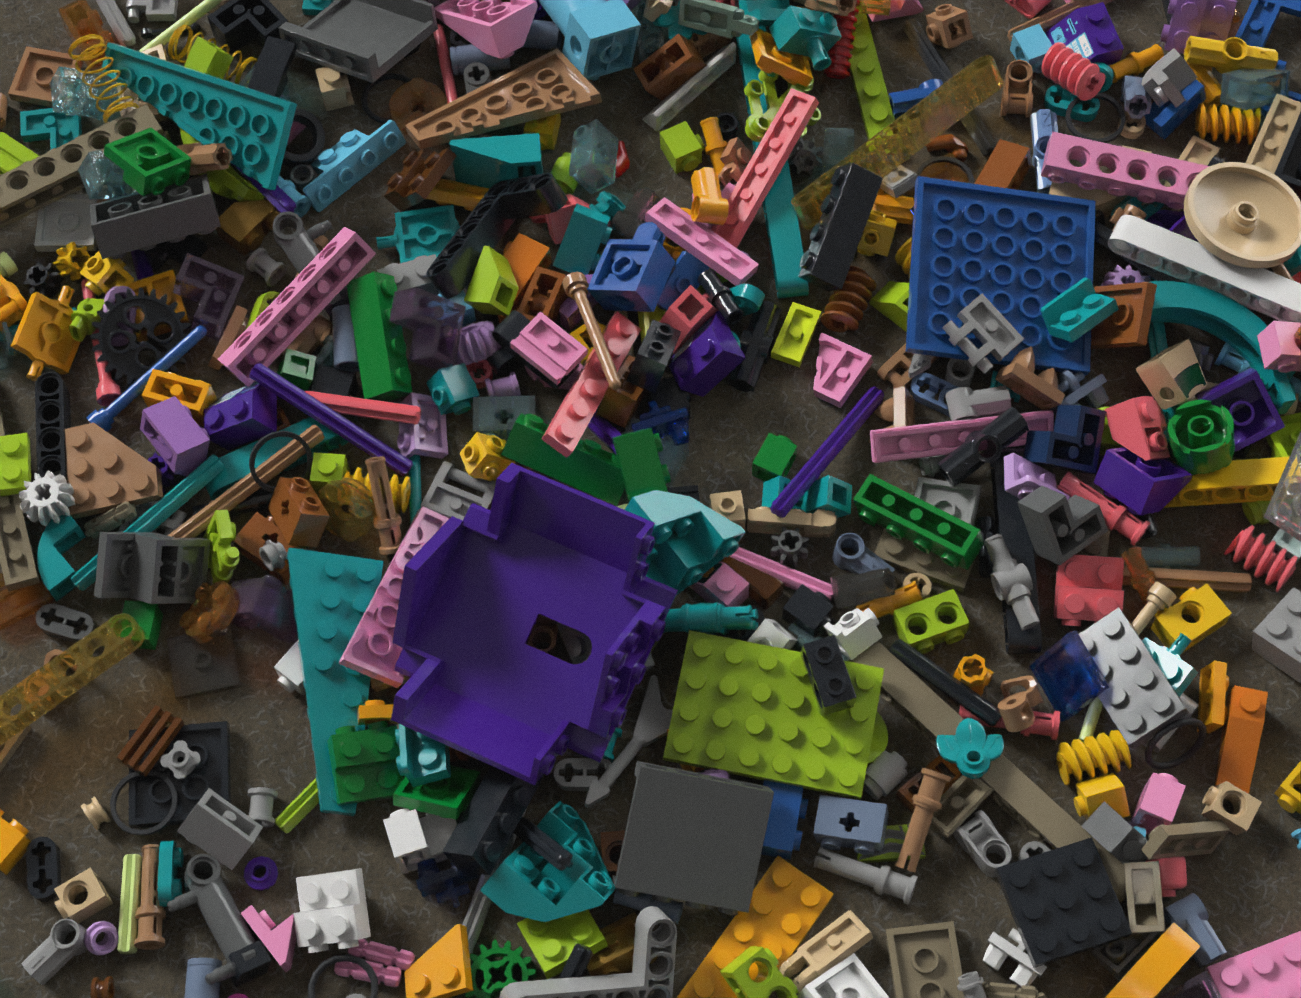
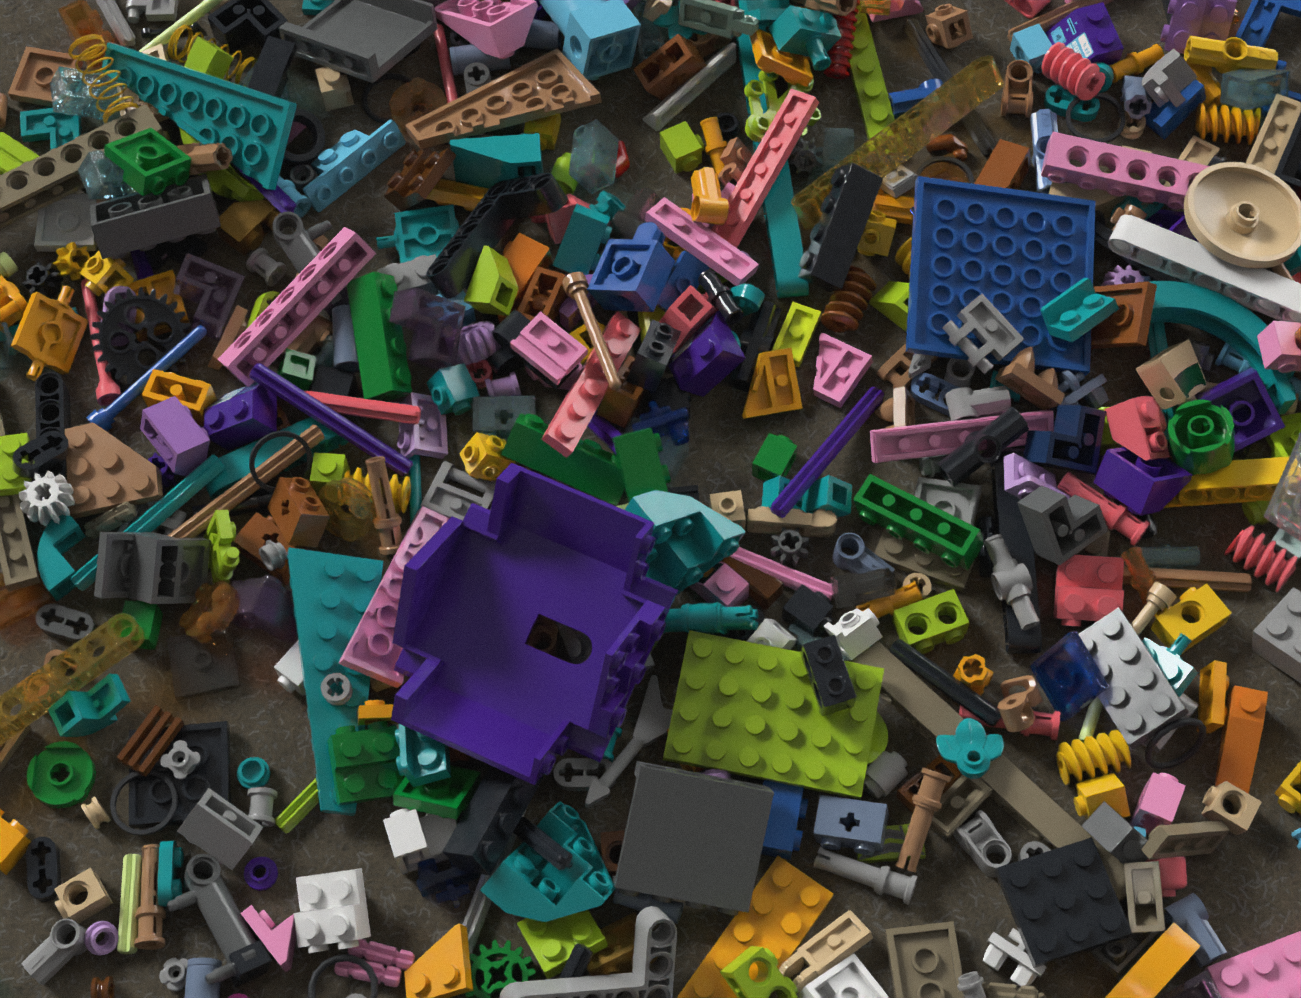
lime piece [69,298,104,342] -> none
none -> black beam [13,431,69,478]
none -> green plate [27,741,96,808]
none -> teal brick [48,673,131,737]
none -> light grey plate [159,958,188,991]
none -> teal plate [237,757,270,789]
none -> light grey bush [321,673,353,706]
none -> light orange wing [742,348,802,419]

